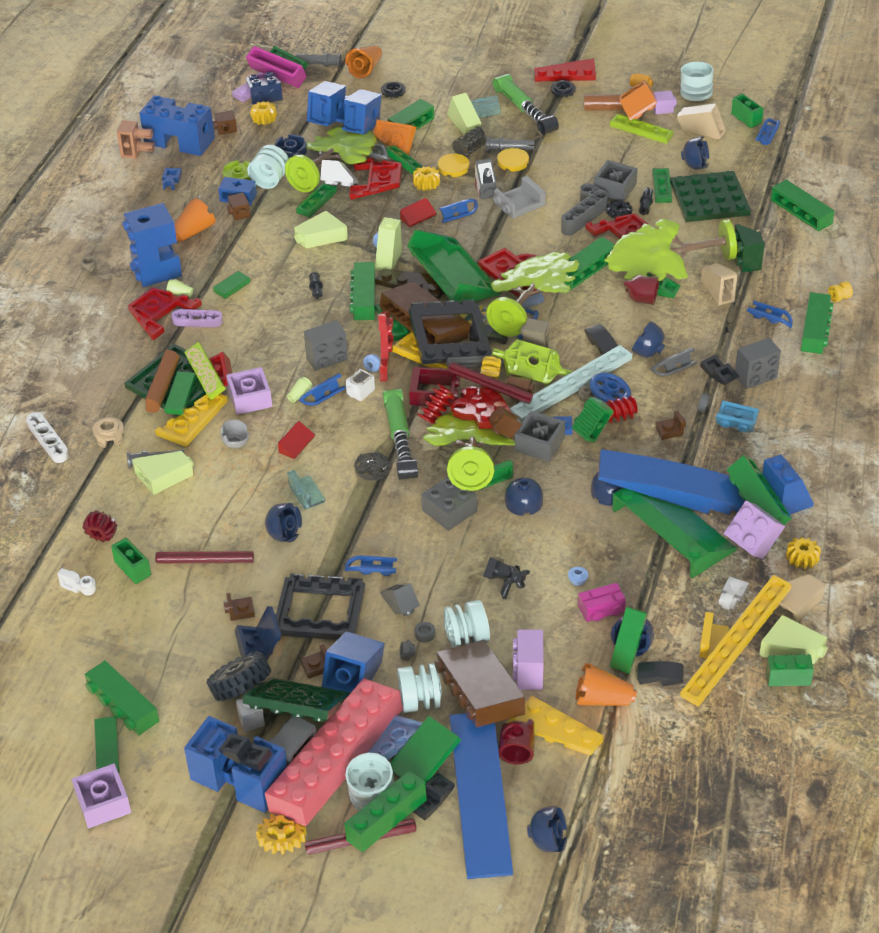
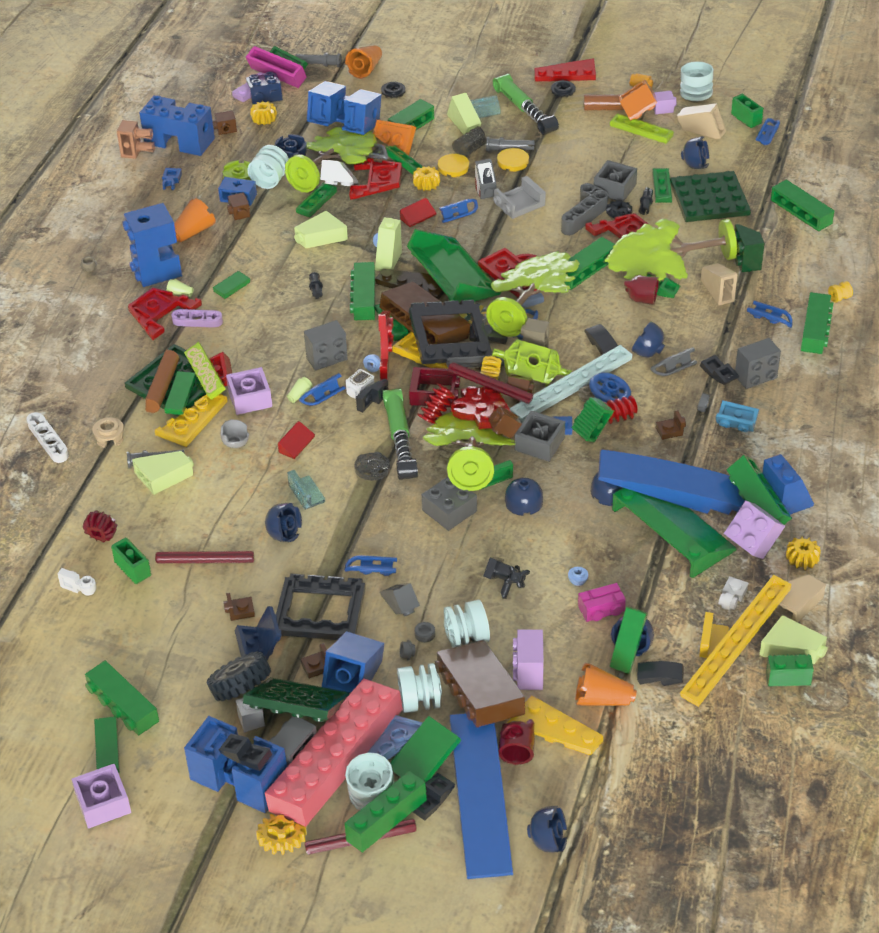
none -> black slope [356,379,389,413]

